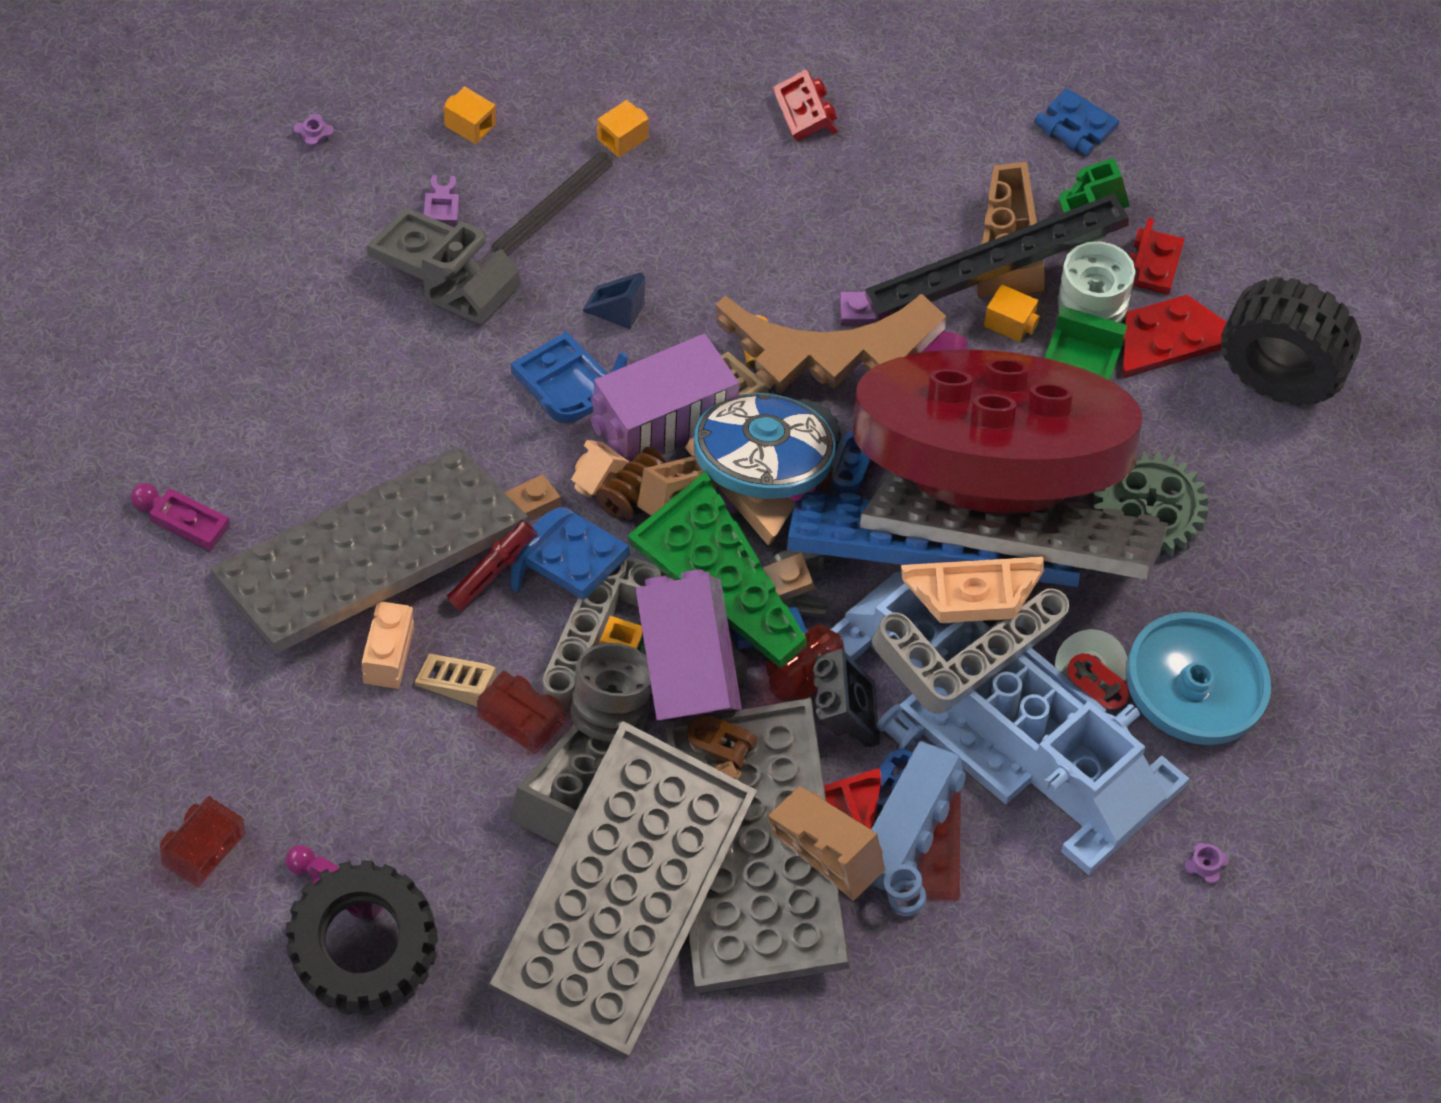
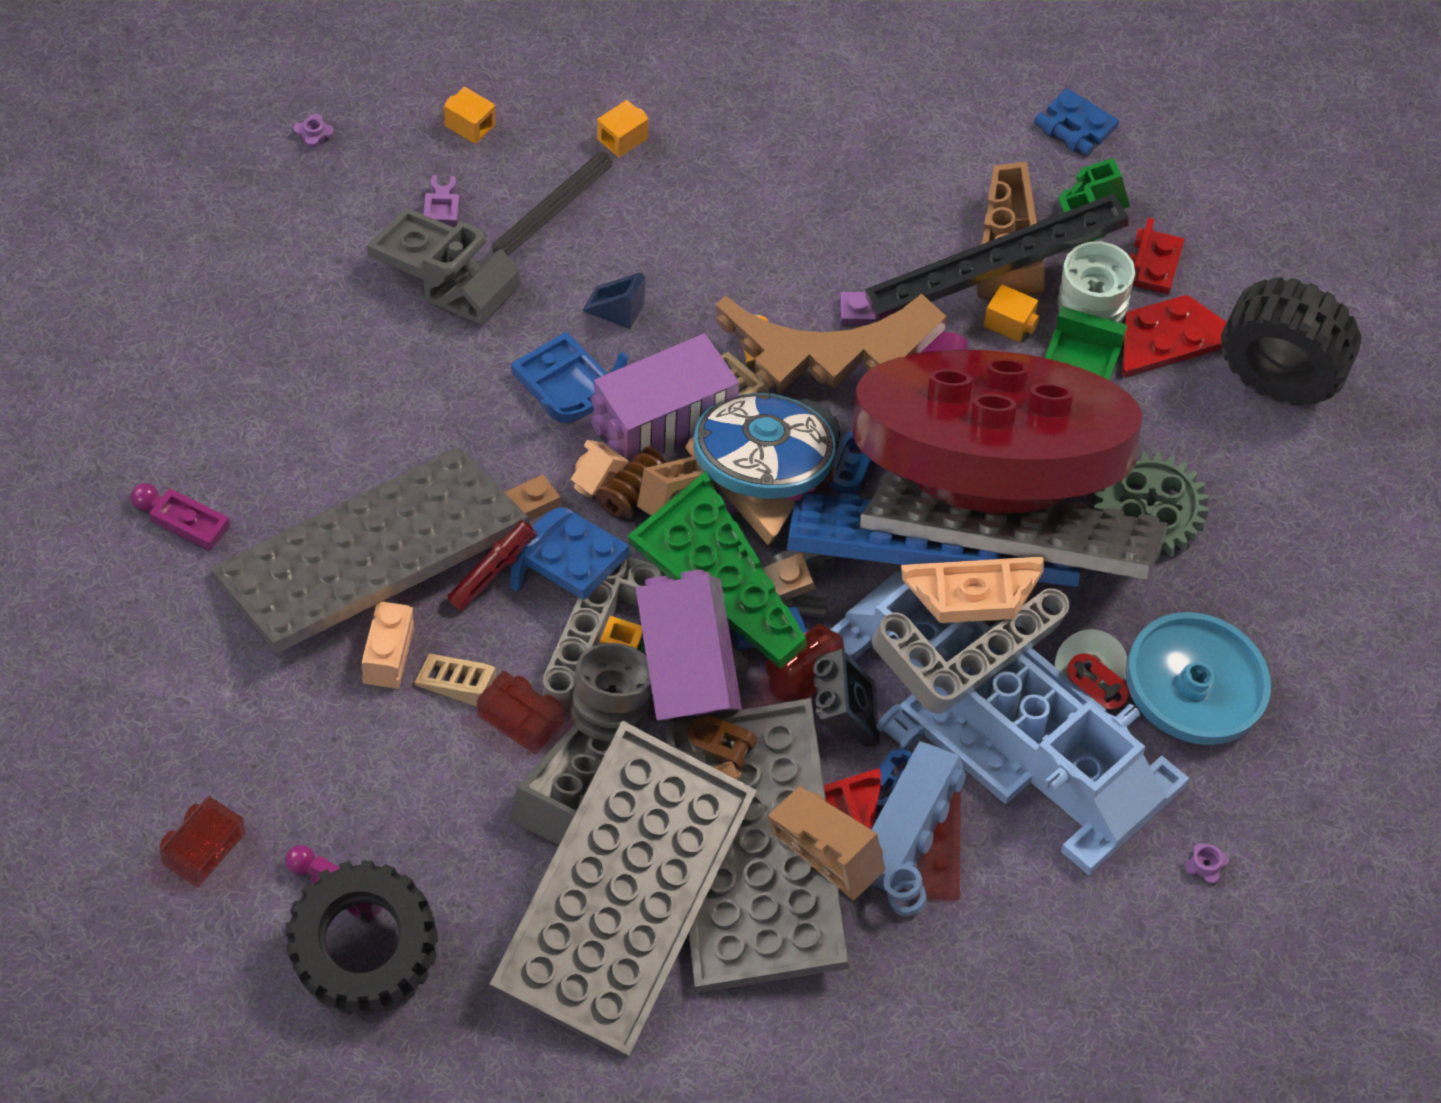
bracket [773,69,838,142] -> none

